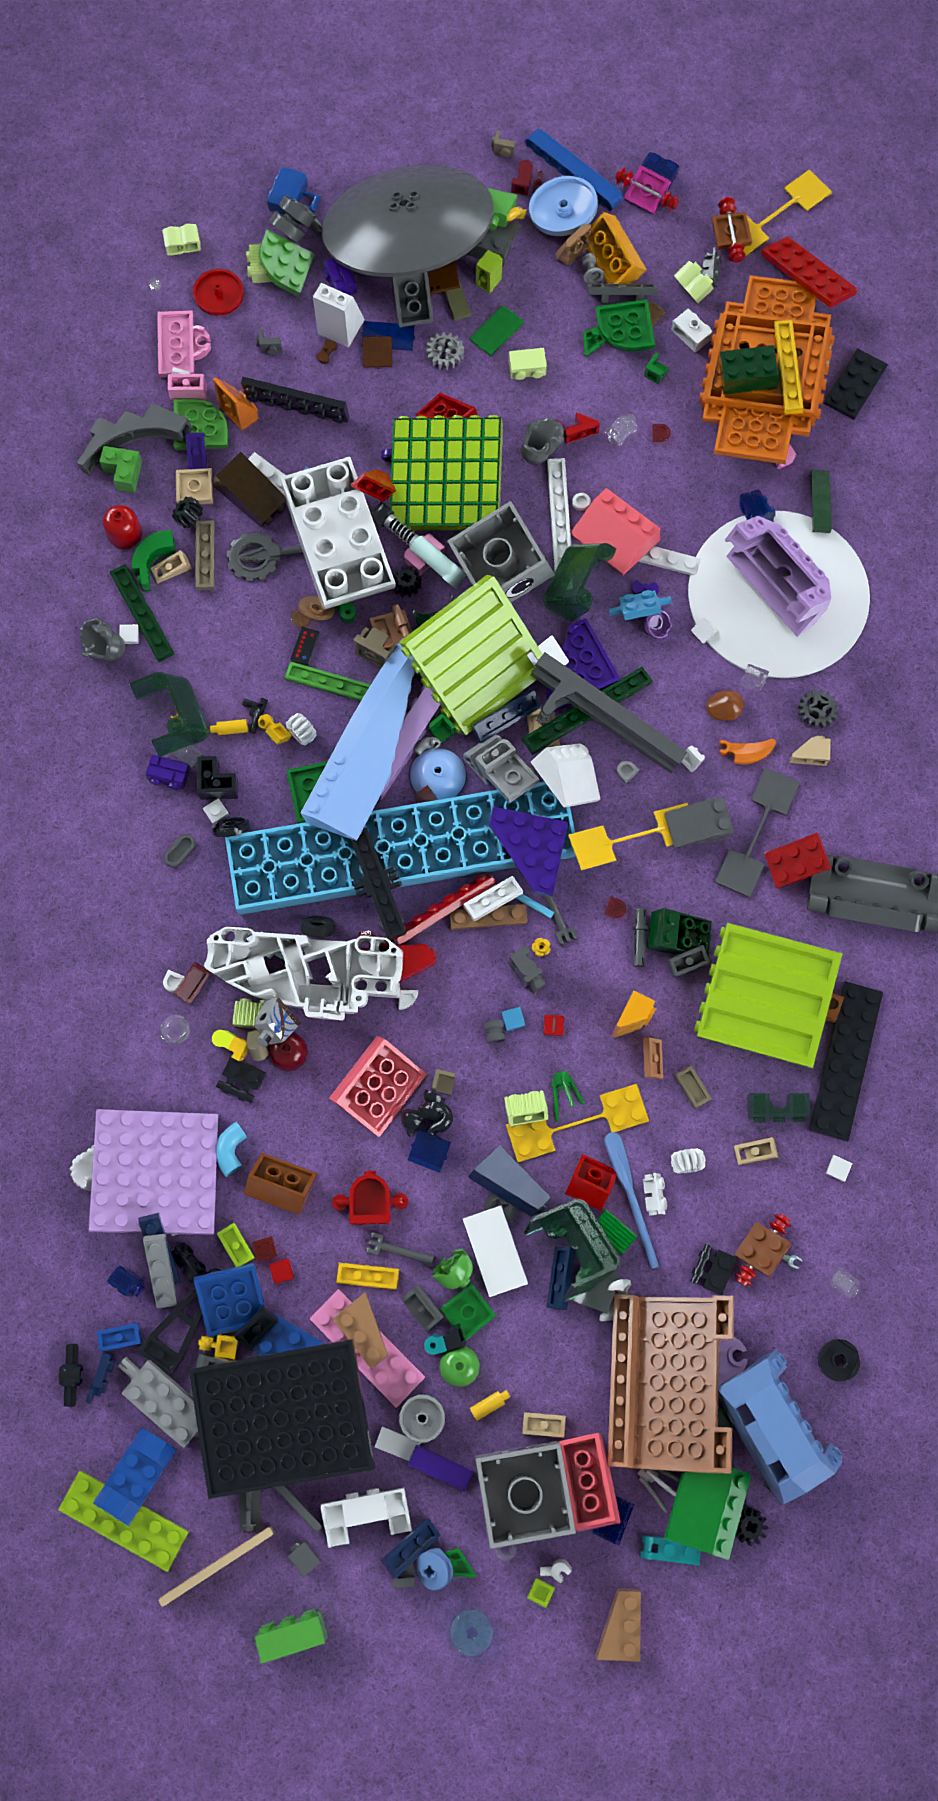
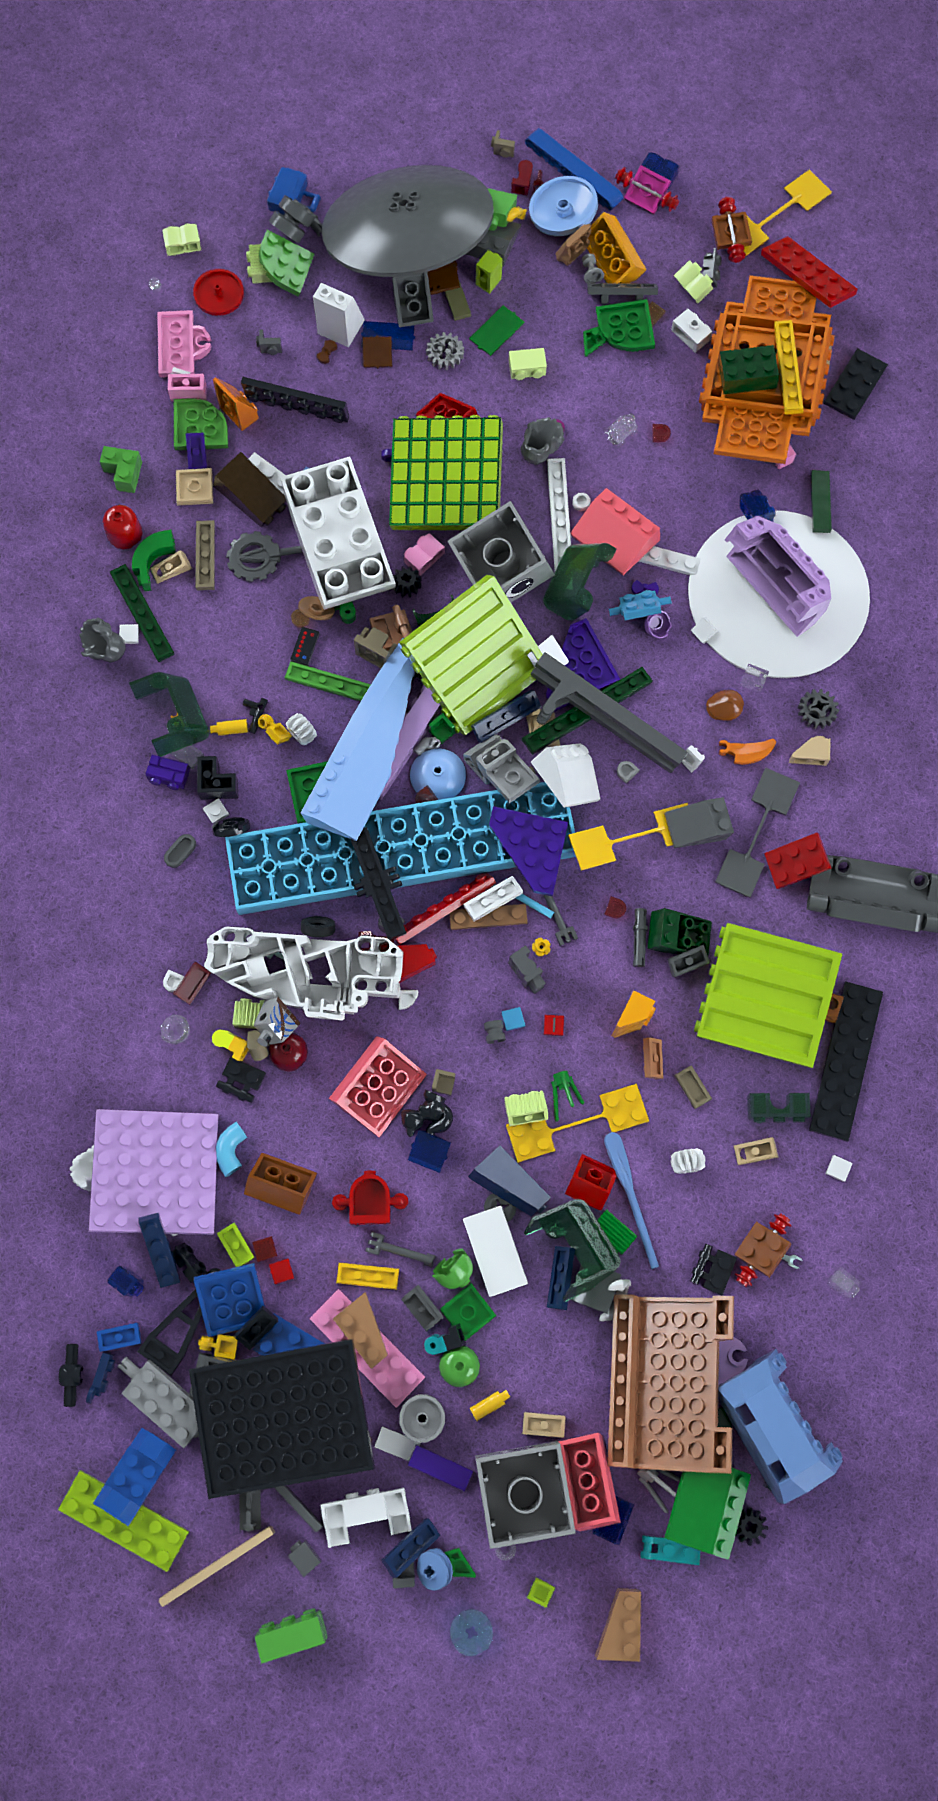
dark grey arch [77,404,193,475] -> none
light grey plate [143,1234,178,1308] -> none
black gear [172,497,203,528] -> none
dark purple brick [323,259,357,295] -> none
red slope [351,469,397,502] -> none
piece [371,501,467,589] -> none
white piece [540,1559,572,1583] -> none
red slope [564,412,600,444] -> none
white hinge [643,1173,667,1216] -> none
green panel [644,353,669,385] -> none
black plate [818,1339,860,1381] -> none

